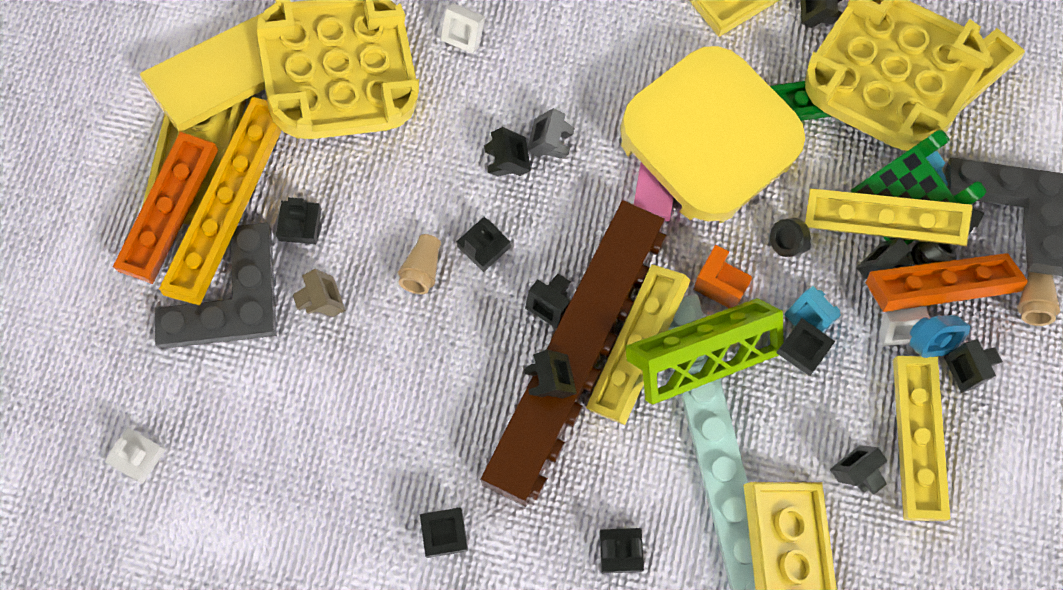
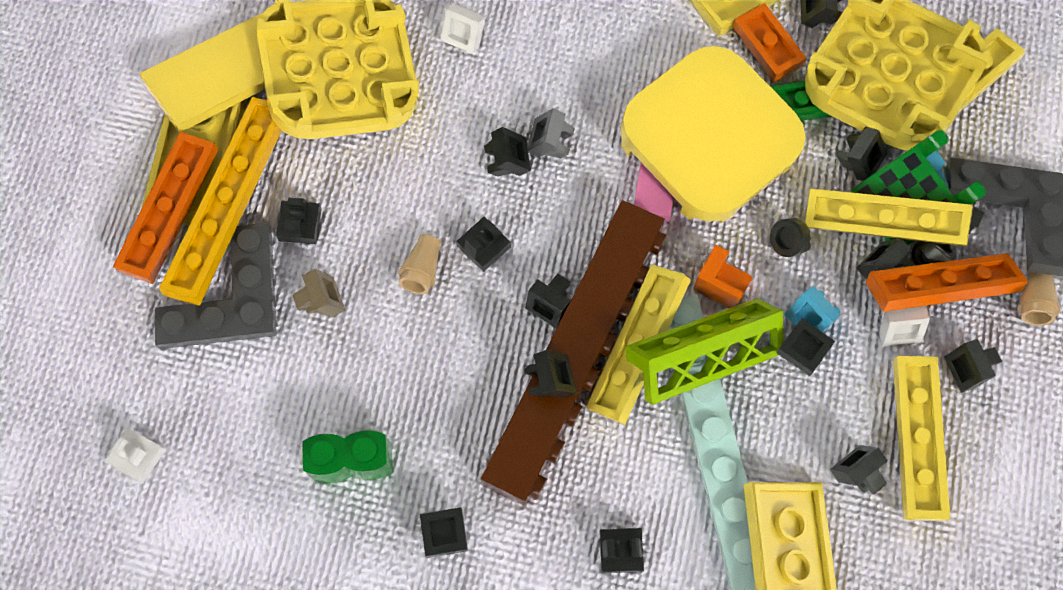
dark azure plate [909,315,971,358] -> none
none -> green brick [302,430,393,483]
none -> orange plate [732,3,807,82]
none -> pearl dark grey tile [836,127,888,181]

